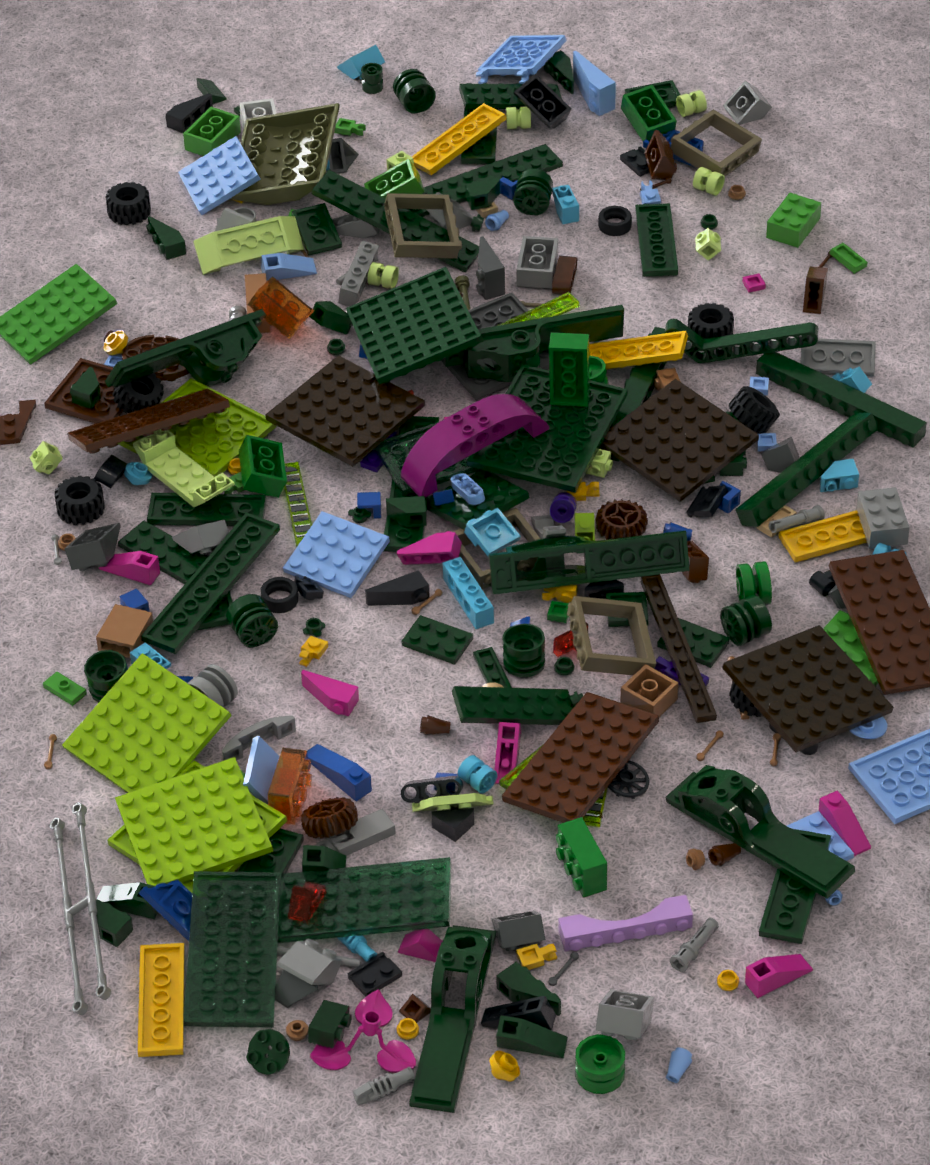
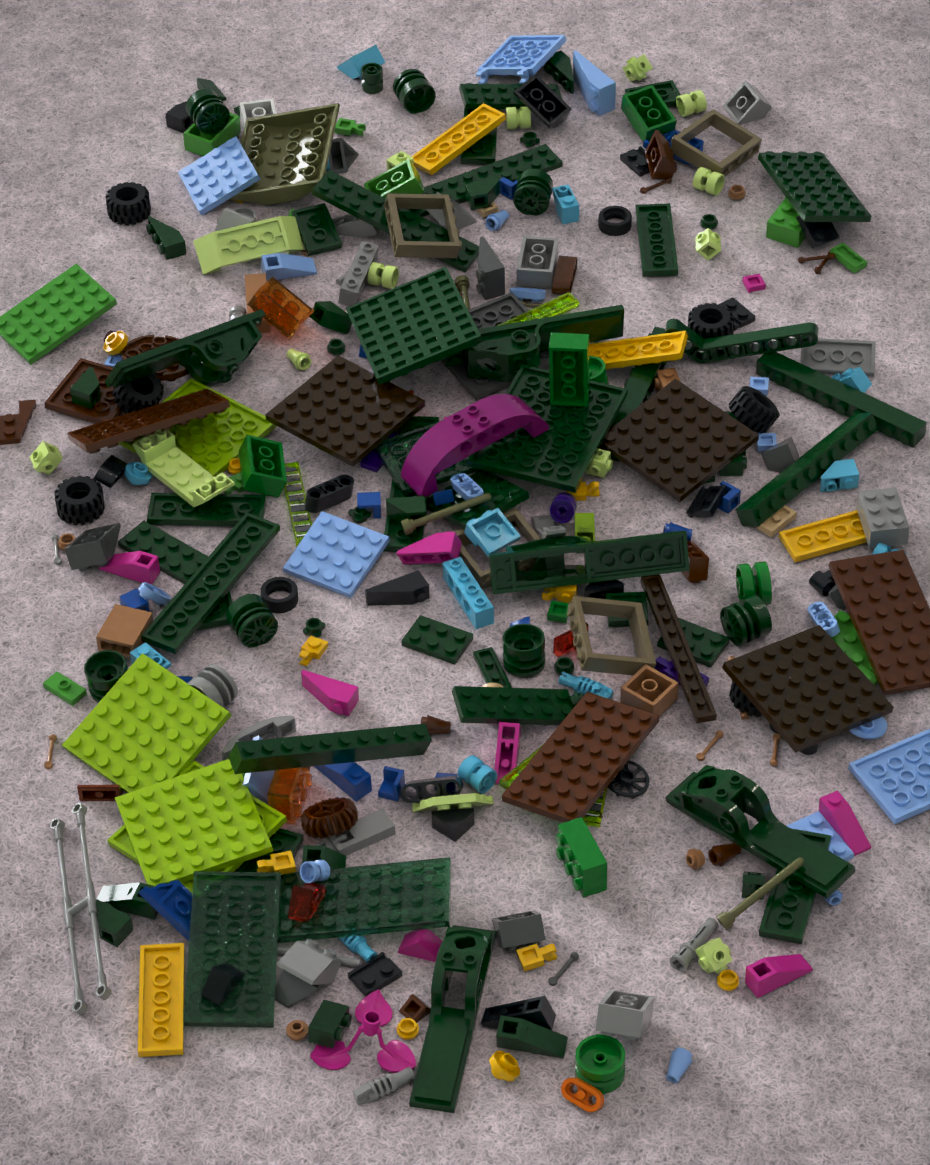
light grey slope [172,520,229,555] -> none
dark green plate [246,1029,290,1075] -> none
black plate [294,576,324,600] -> none
medium nougat hinge [411,589,442,615] -> none
dark green plate [470,214,484,231] -> none
dark green slope [496,961,561,1016] -> none
lavender arch [558,895,693,951] -> none
reddish brown gear [595,499,648,540] -> none
light blue plate [640,180,661,204] -> none
light grey pin [769,505,825,533] -> none
reddish brown slope [803,266,828,314] -> none
none -> copper slope [77,785,122,801]
none -> light blue plate [138,582,171,606]
none -> dark green wheel [186,89,230,135]
none -> black slope [201,963,245,1007]
none -> dark green brick [228,724,432,774]
none -> yellow plate [257,851,296,877]
none -> yellowish green cone [286,349,311,370]
none -> light blue wheel [300,860,330,883]
none -> black beam [305,474,354,513]
none -> blue panel [378,766,405,802]
none -> olive piece [401,493,491,535]
none -> light blue plate [510,287,546,302]
none -> dark green plate [520,132,540,147]
none -> medium azure hinge [558,671,614,699]
none -> orange plate [561,1077,604,1112]
none -> yellowish green brick [622,54,653,82]
none -> yellowish green brick [695,937,733,974]
none -> olive piece [716,857,804,930]
none -> black plate [719,297,756,331]
none -> dark green slope [742,871,765,900]
none -> dark green plate [758,151,871,222]
none -> black plate [796,216,840,249]
none -> reddish brown hinge [798,253,835,264]
none -> light blue beam [807,602,840,637]

